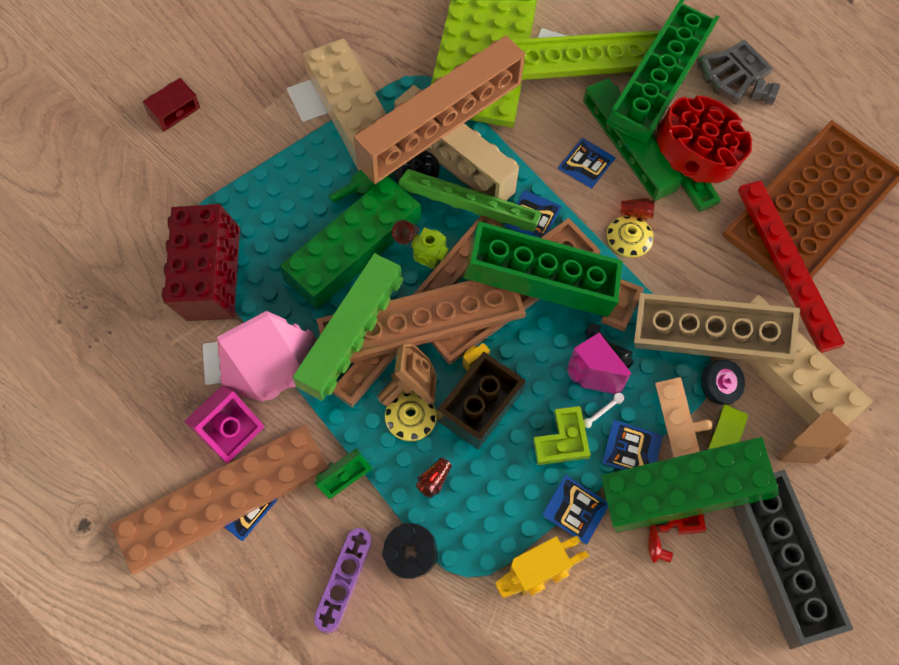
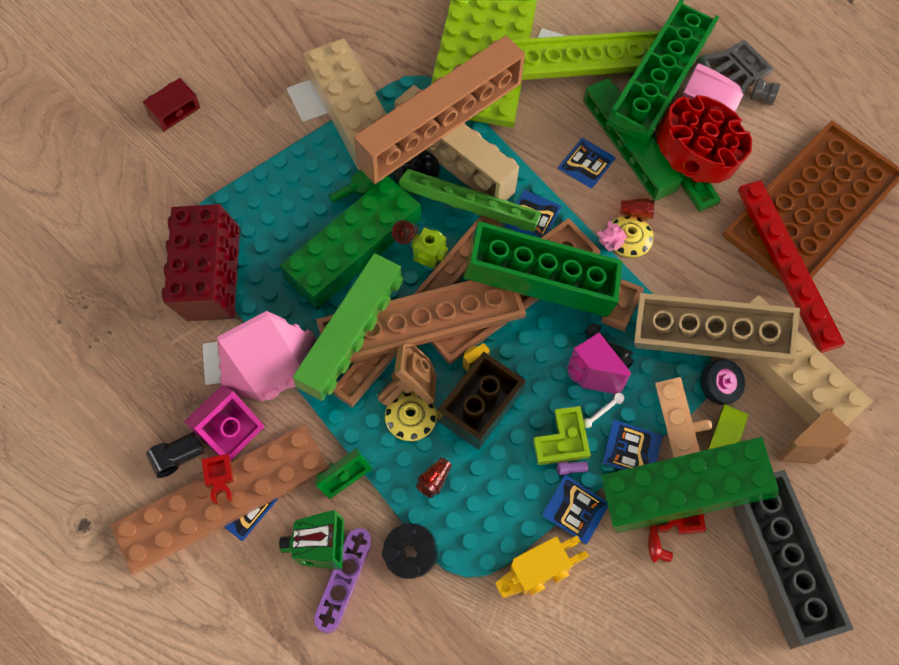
none -> black piece [146,432,204,478]
none -> red plate [201,454,234,505]
none -> green torso [279,510,345,570]
none -> medium lavender piece [557,461,588,475]
none -> bright pink plate [597,221,628,252]
none -> bright pink slope [682,63,743,112]

